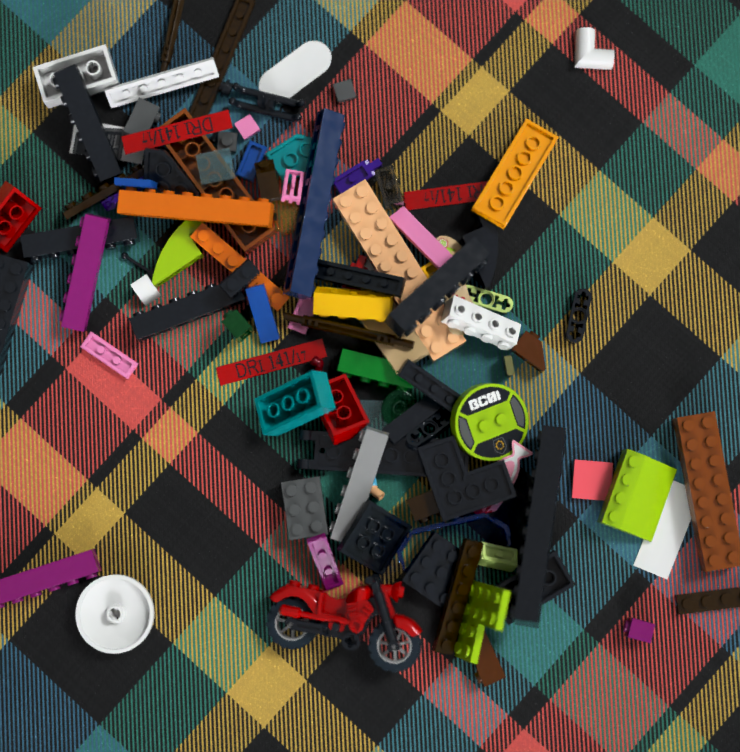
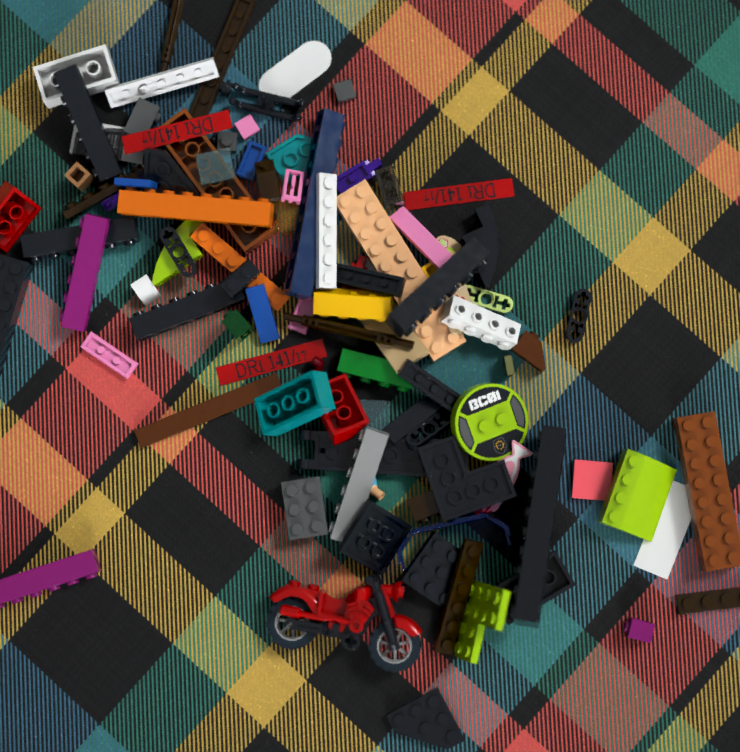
white dish [75,574,155,654] -> none
black hinge [121,252,154,277] -> none
magenta tile [306,533,344,590] -> none
clear green dish [381,389,416,424] -> none
light orange tile [471,118,559,230] -> none
reddish brown slope [474,630,506,687] -> none
yellowish green slope [478,542,518,572] -> none
white brick [574,27,614,70] -> none
none -> medium nougat brick [64,162,95,193]
none -> reddish brown tile [134,373,281,448]
none -> black beam [160,226,197,278]
none -> white plate [316,172,337,290]
none -> black plate [386,687,465,749]

